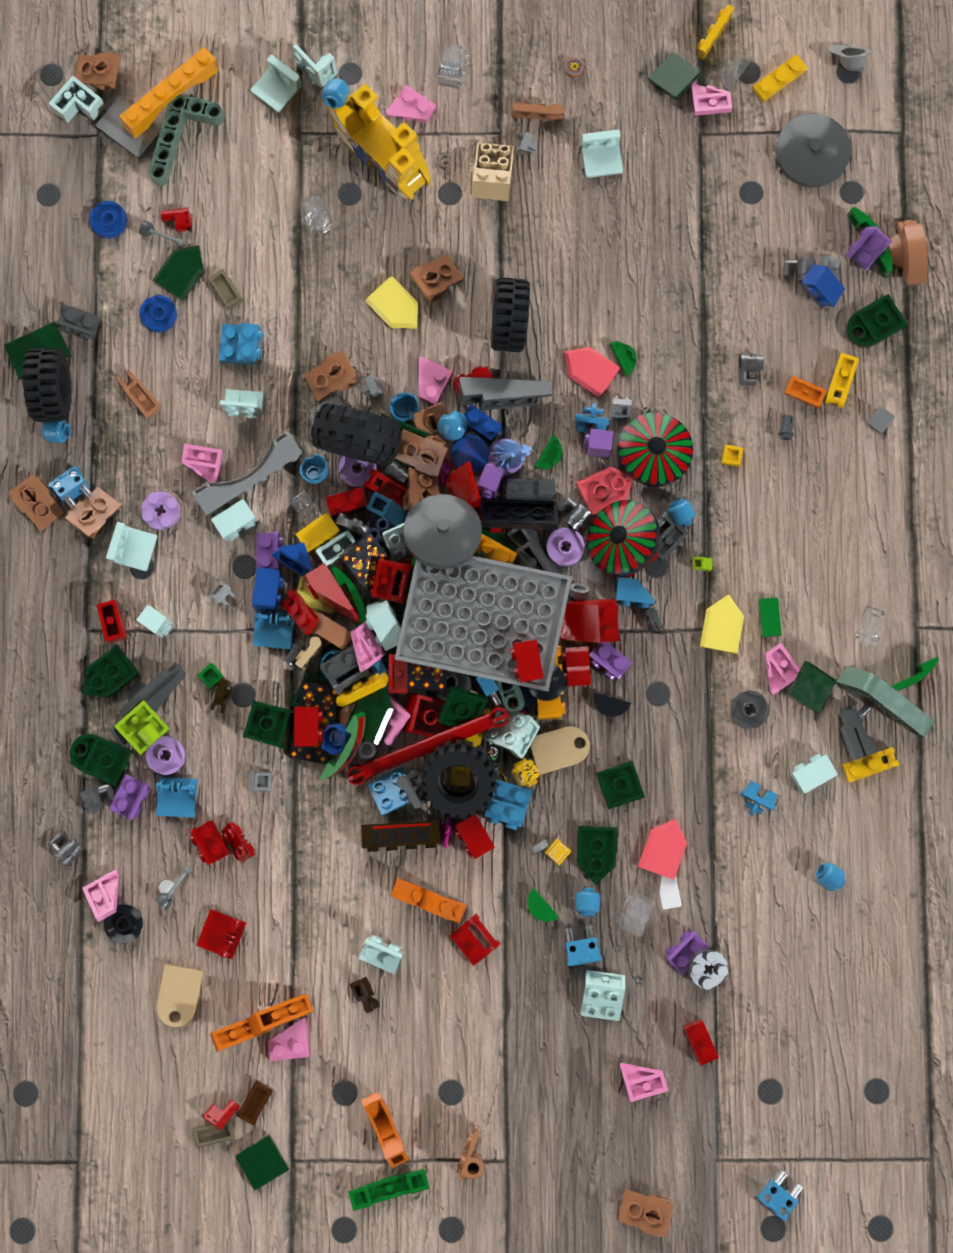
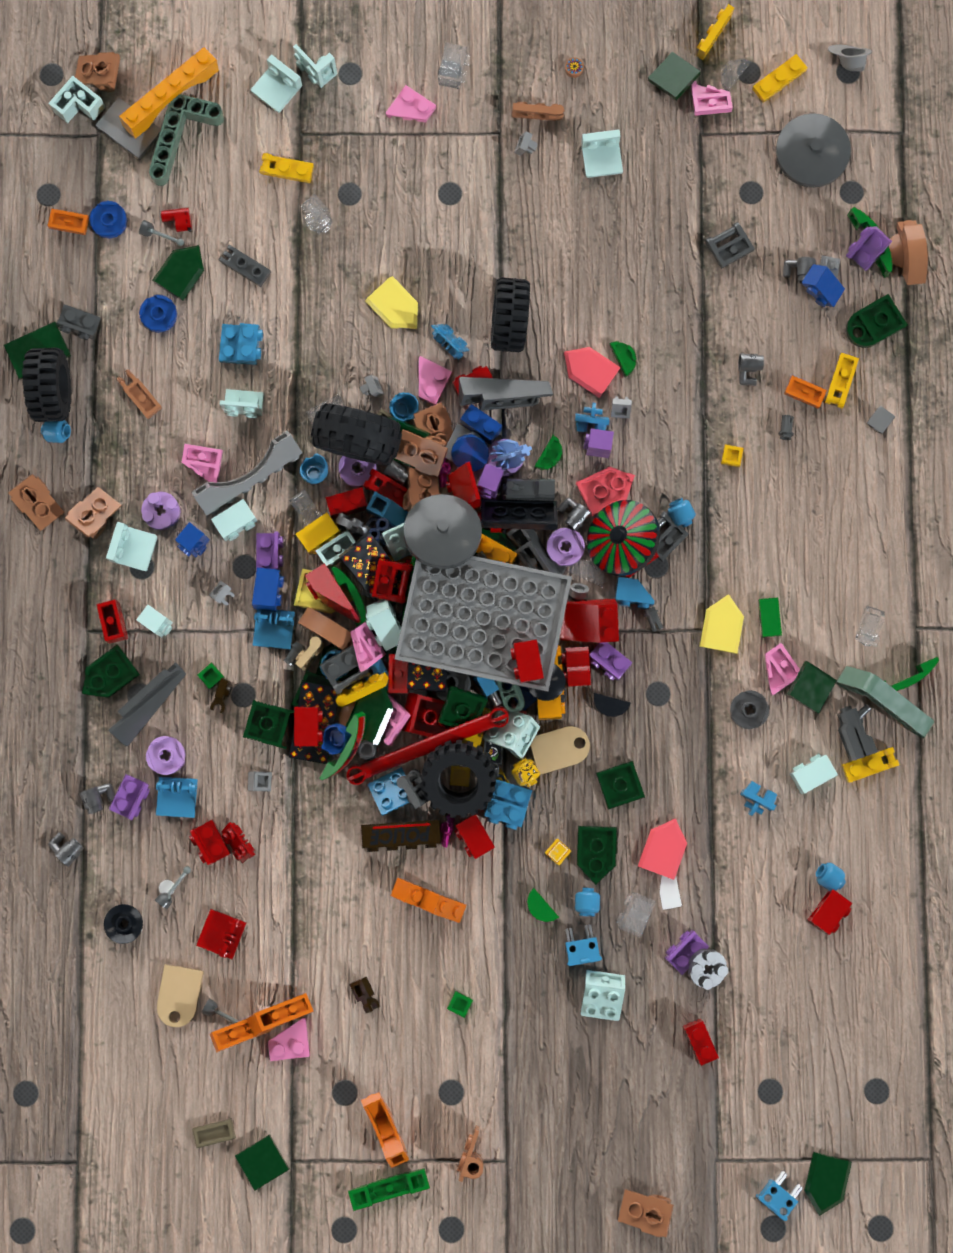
dark azure piece [48,466,92,509] -> none
dark green tile [70,734,133,787] -> none
bright pink wing [82,869,119,922] -> none
lime plate [114,700,170,755] -> none
red piece [201,1100,240,1131] -> none
dark tan tile [207,269,244,311] -> none
reddish brown tile [237,1080,274,1126] -> none
blue slope [271,543,312,577] -> none
red plate [281,589,320,635] -> none
nougat piece [304,350,357,402] -> none
dark azure head [321,78,350,109] -> none
yellow animal [327,83,431,200] -> none
light aqua bracket [358,935,404,974] -> none
nougat piece [409,255,464,303] -> none
dark azure hair [437,411,468,441] -> none
red plate [449,913,501,966] -> none
tan slope [472,143,514,201] -> none
light grey tile [529,839,549,855] -> none
dish [617,412,693,487] -> none
bright pink wing [619,1063,668,1102] -> none
lime piece [693,557,712,572] -> none
none -> orange plate [48,208,89,235]
none -> blue brick [175,522,210,558]
none -> dark grey hinge [202,998,239,1023]
none -> dark grey hinge [219,245,271,287]
none -> yellow plate [259,153,314,183]
none -> dark azure hinge [431,324,469,360]
none -> green tile [447,991,473,1018]
none -> dark grey plate [705,222,755,269]
none -> dark green tile [804,1151,852,1216]
none -> red brick [807,889,852,935]

